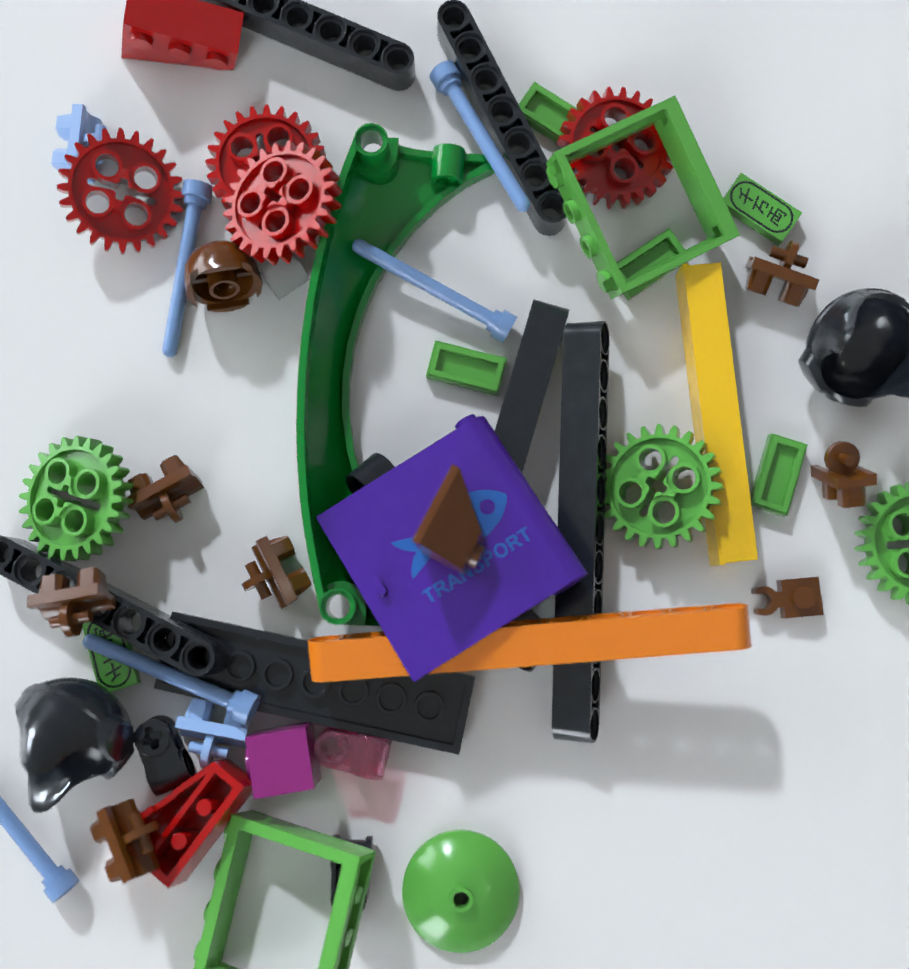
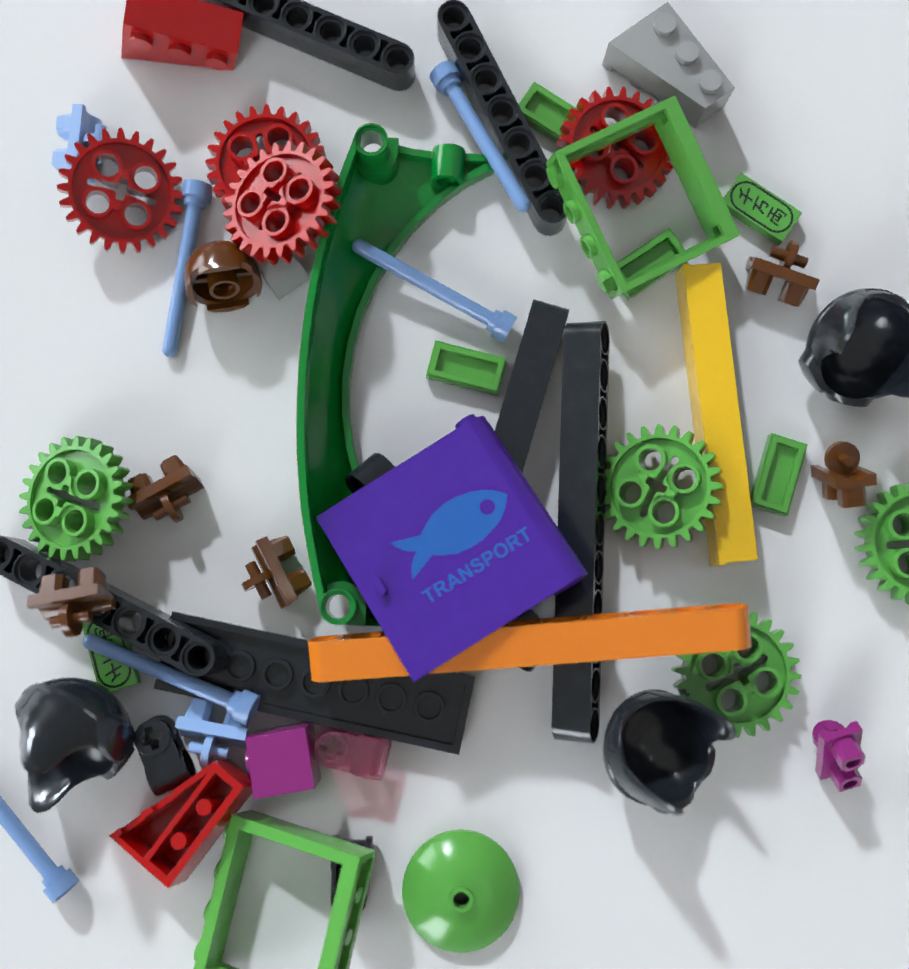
reddish brown hips [90,798,161,884] -> none
reddish brown slope [412,464,486,575] -> none
reddish brown plate [751,576,824,618] -> none
none -> light grey wedge [602,2,735,128]
none -> black piece [603,689,737,815]
none -> bright green gear [671,612,802,738]
none -> magenta hips [812,720,865,792]

